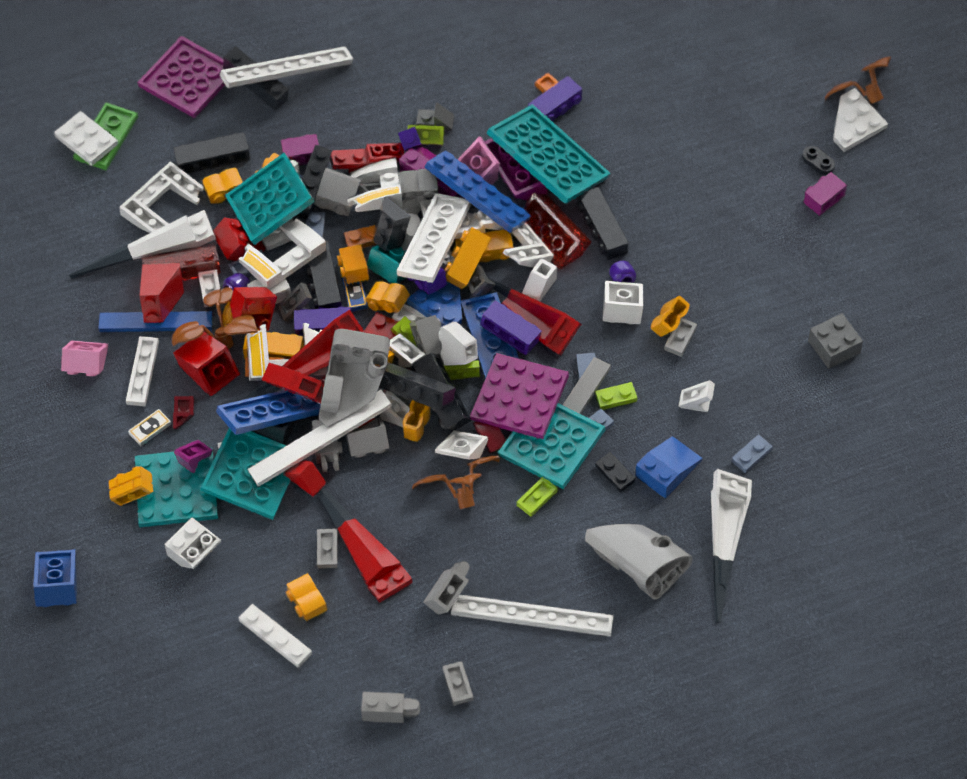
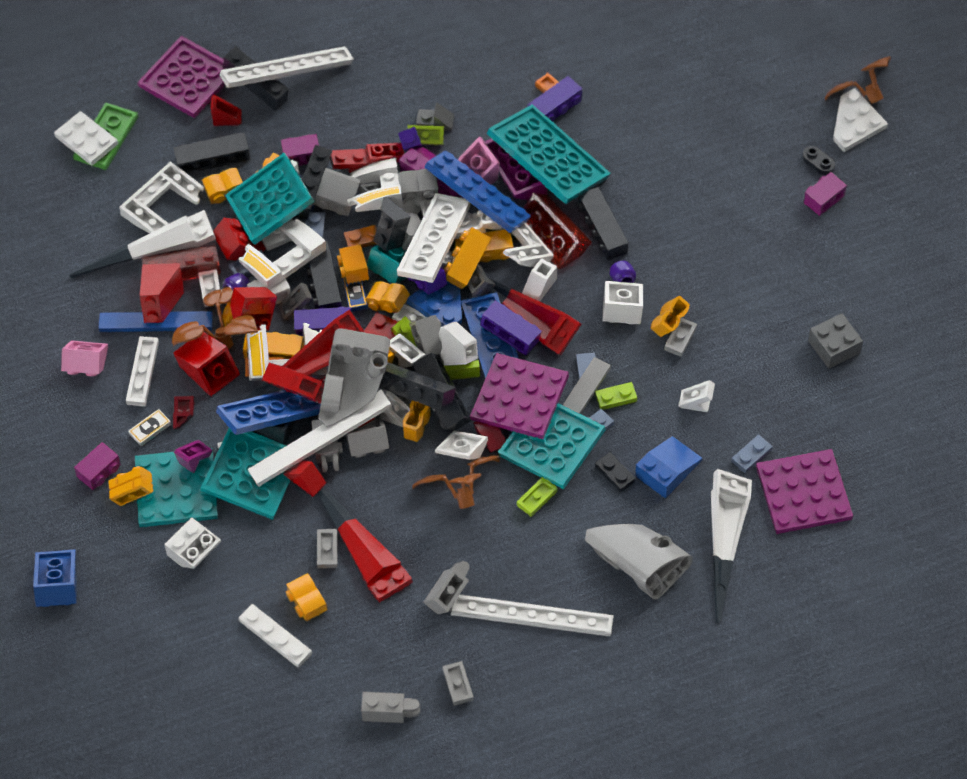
none -> magenta brick [74,442,121,490]
none -> red slope [211,95,242,126]
none -> magenta plate [756,449,853,534]

